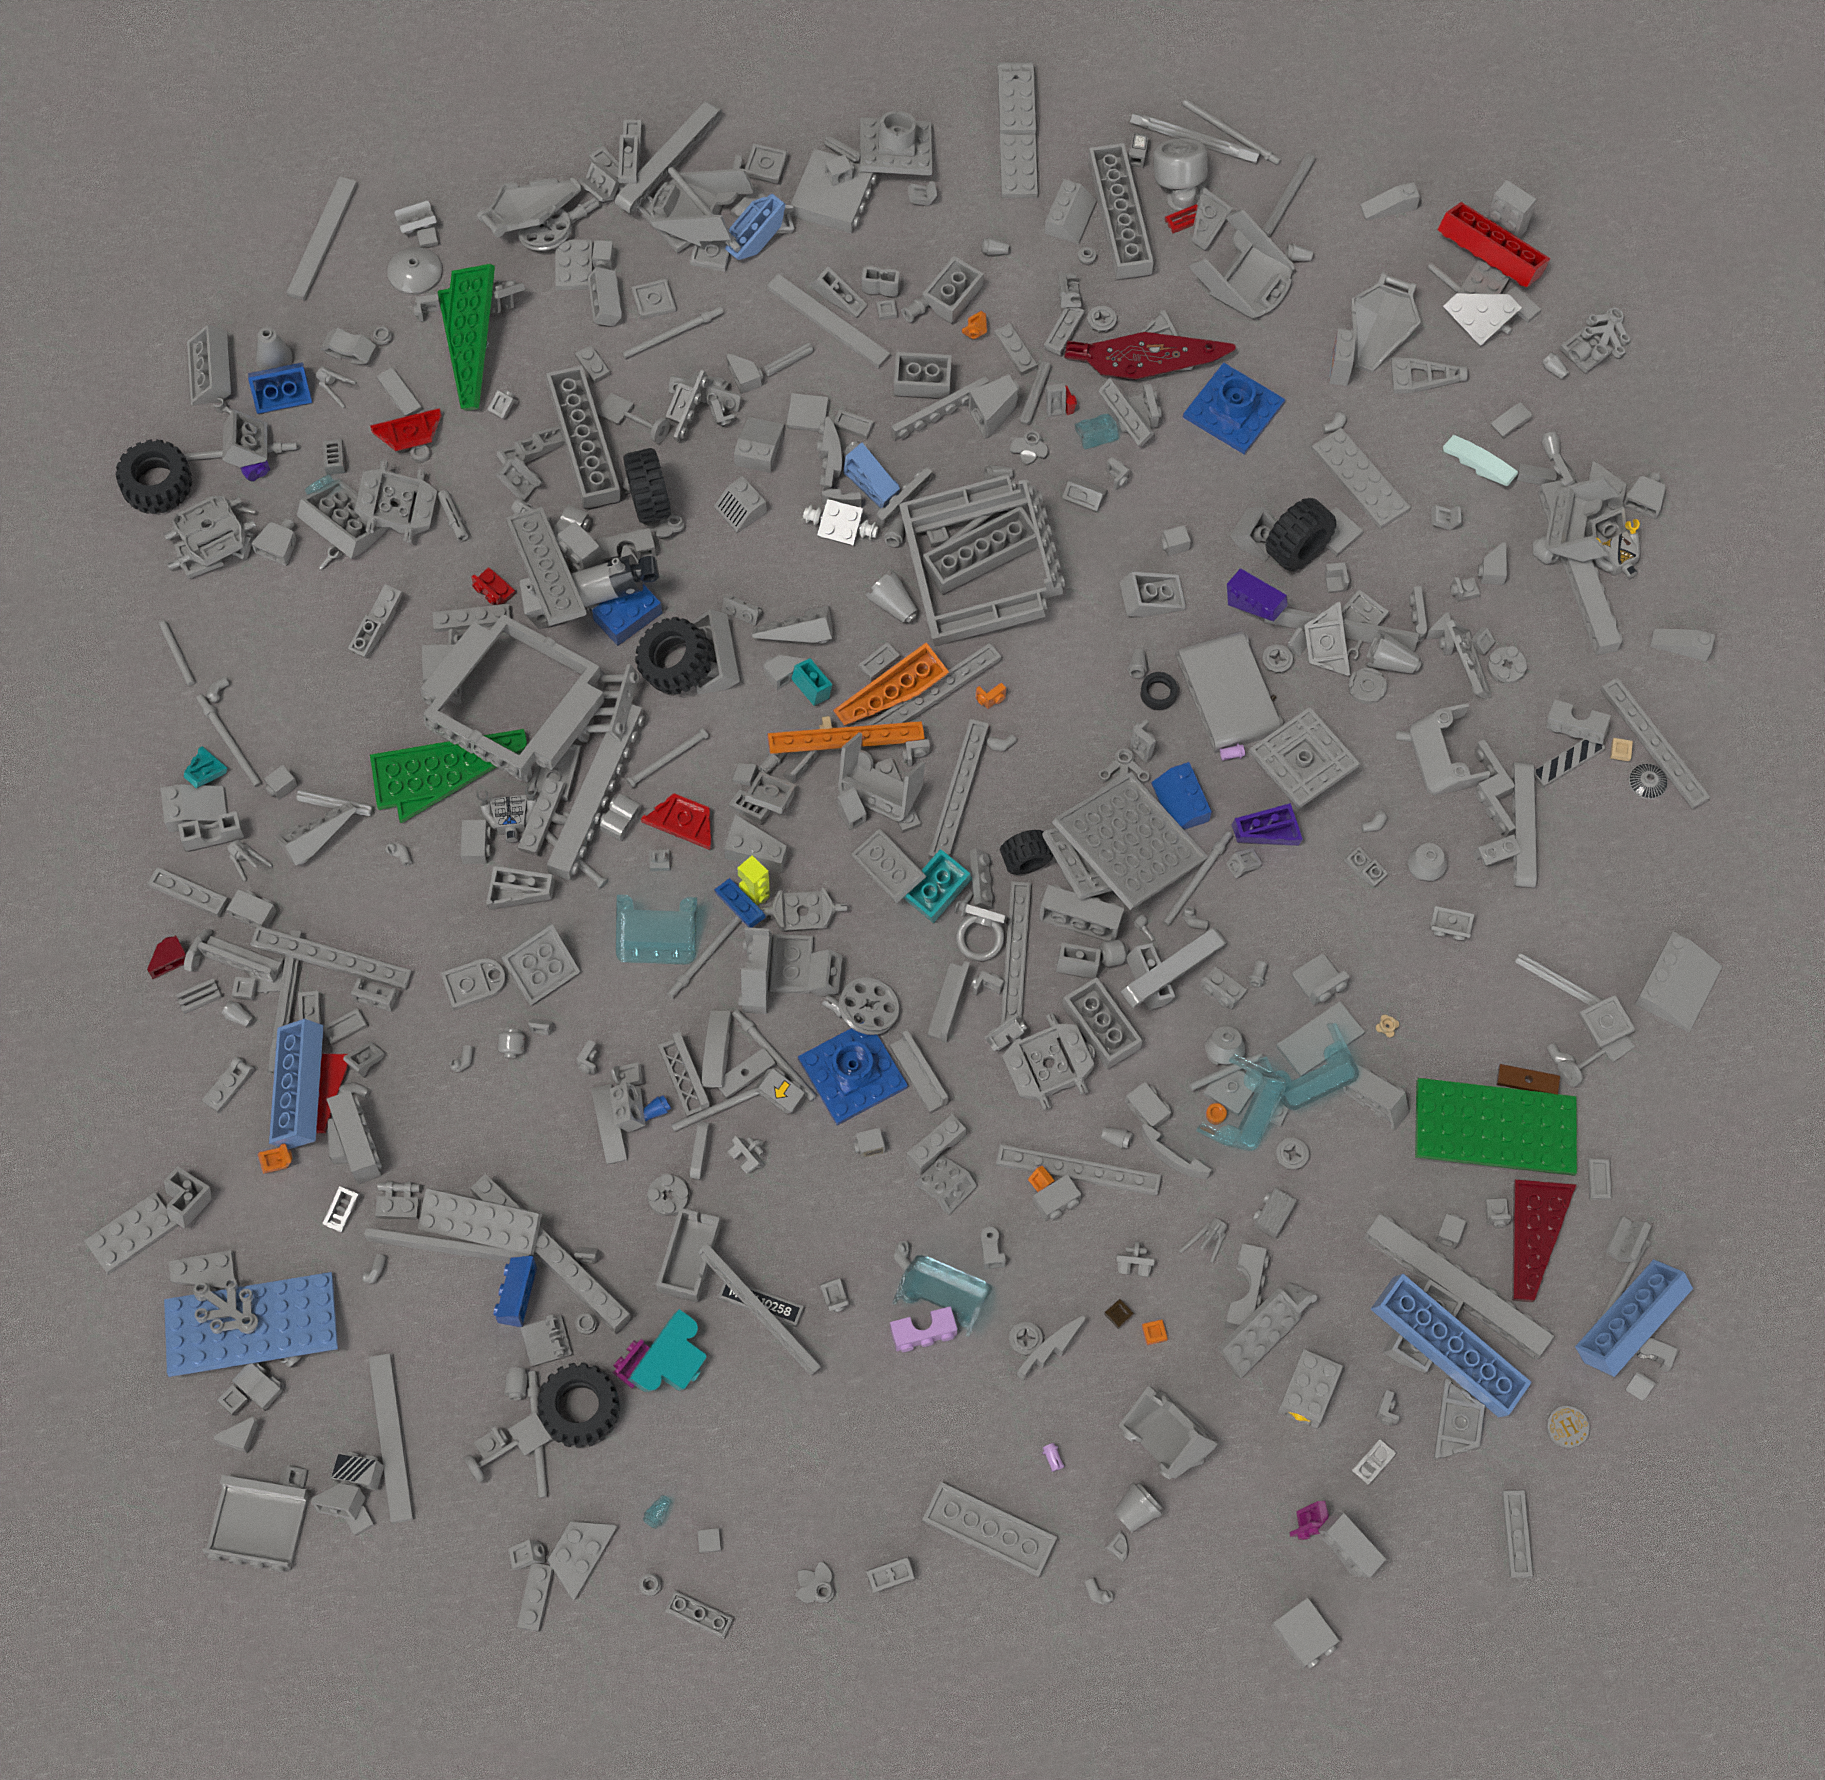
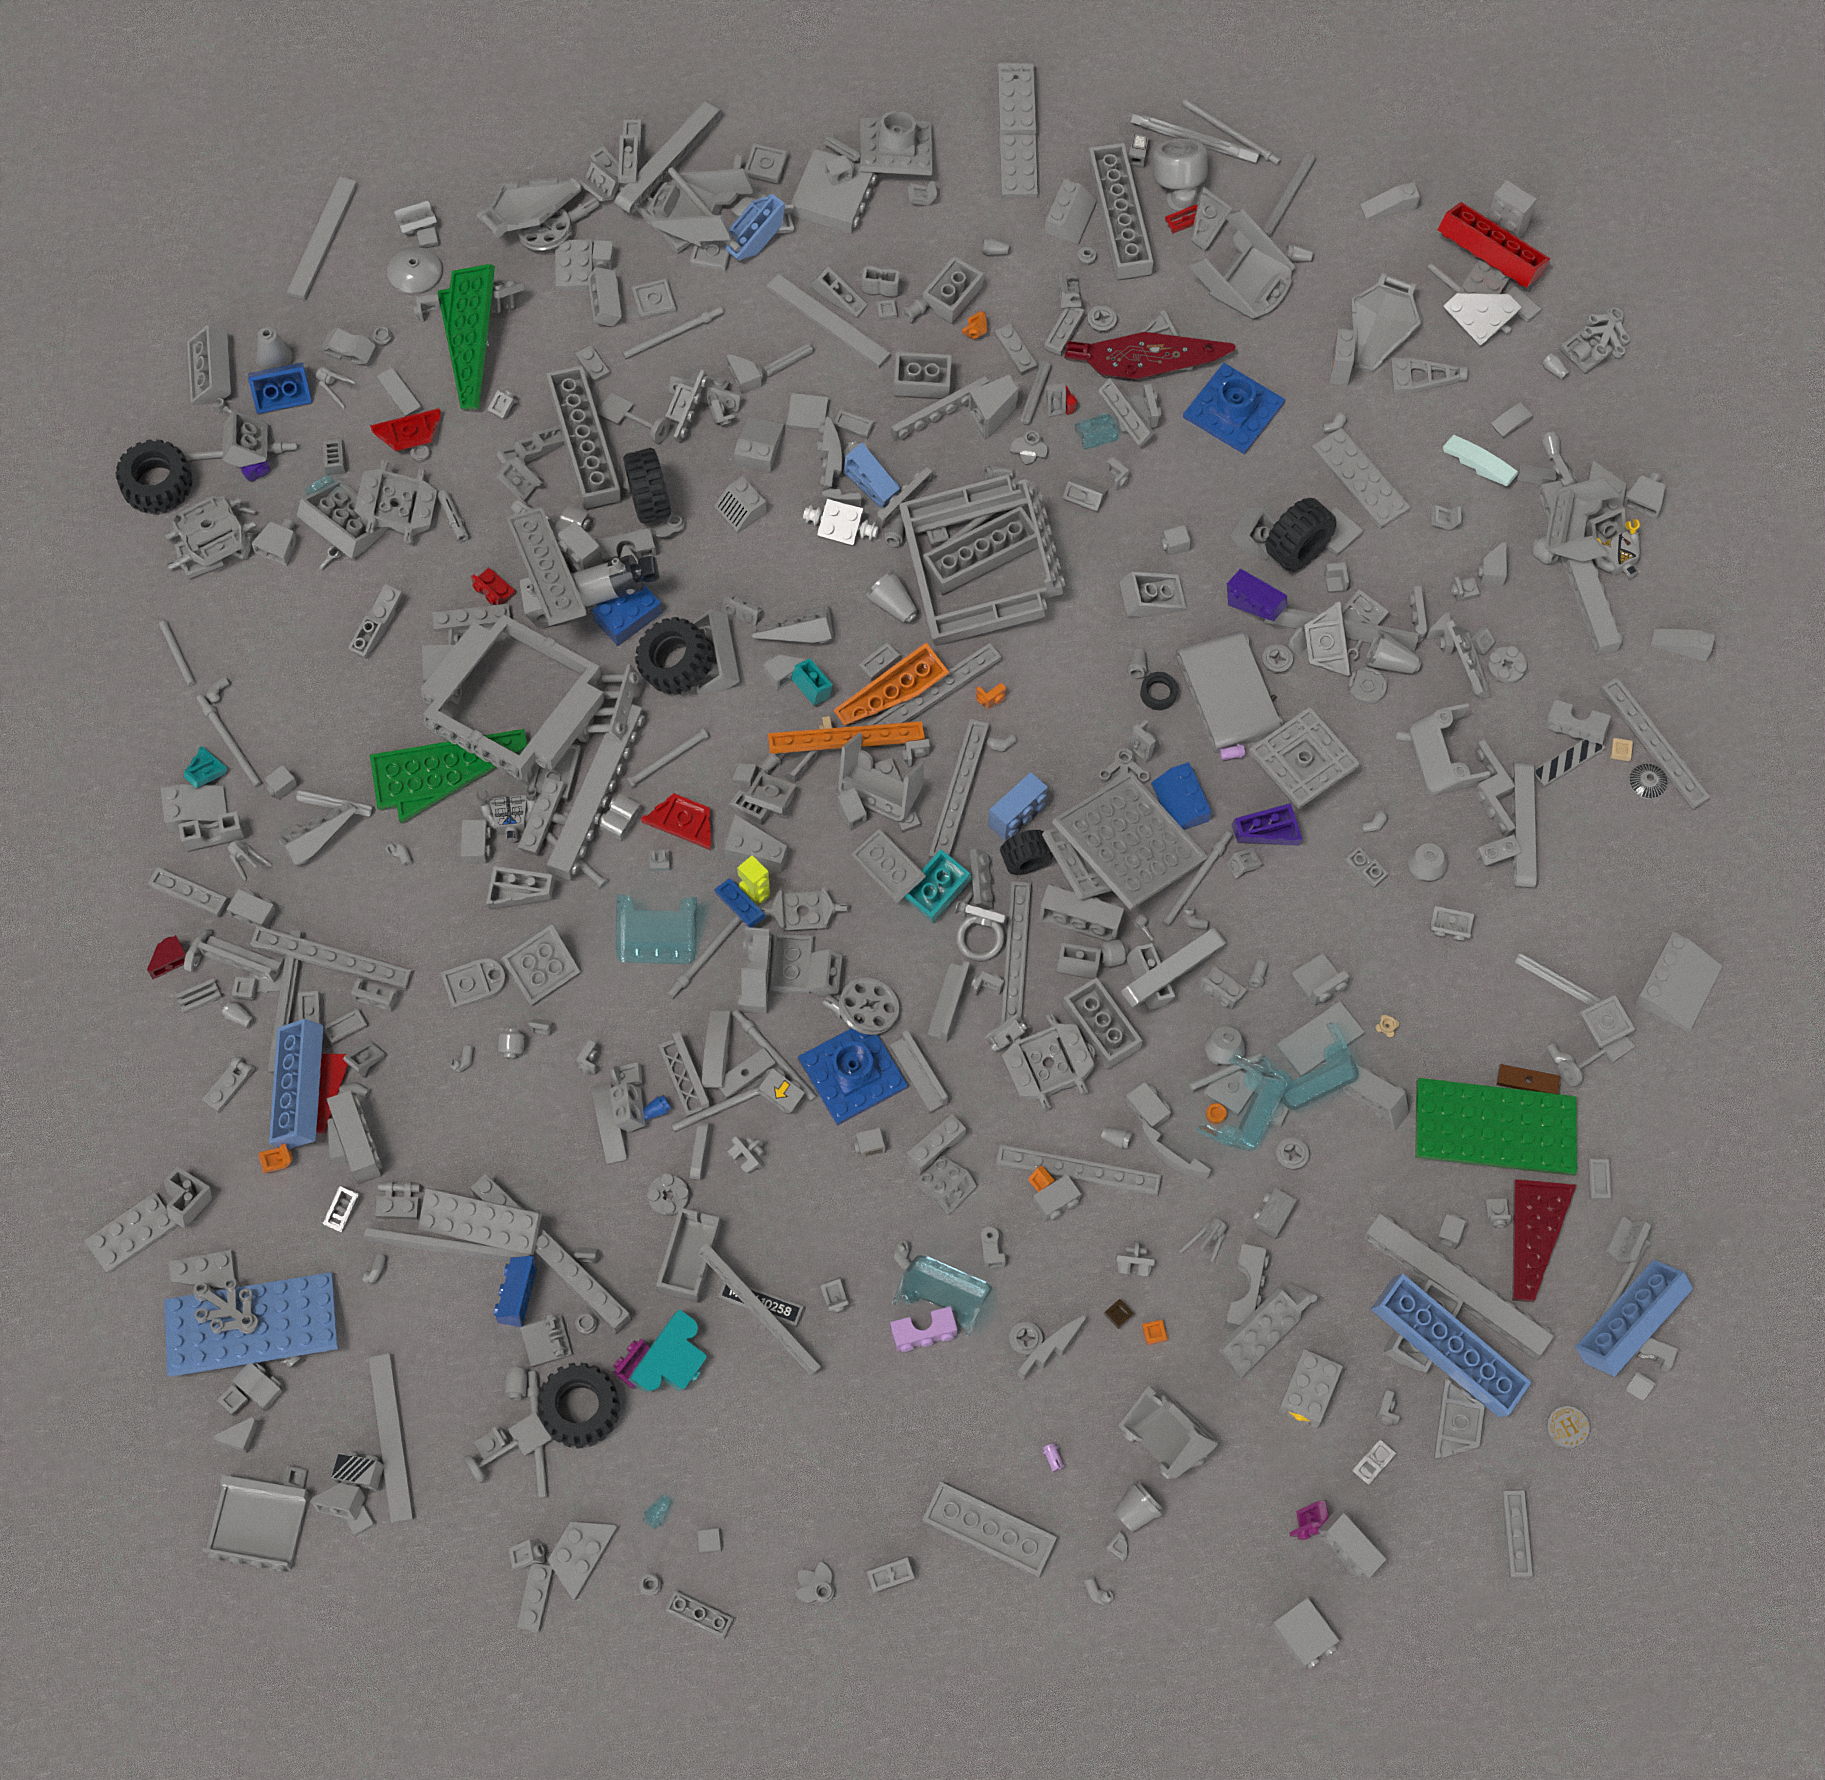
none -> medium blue brick [988,772,1048,841]

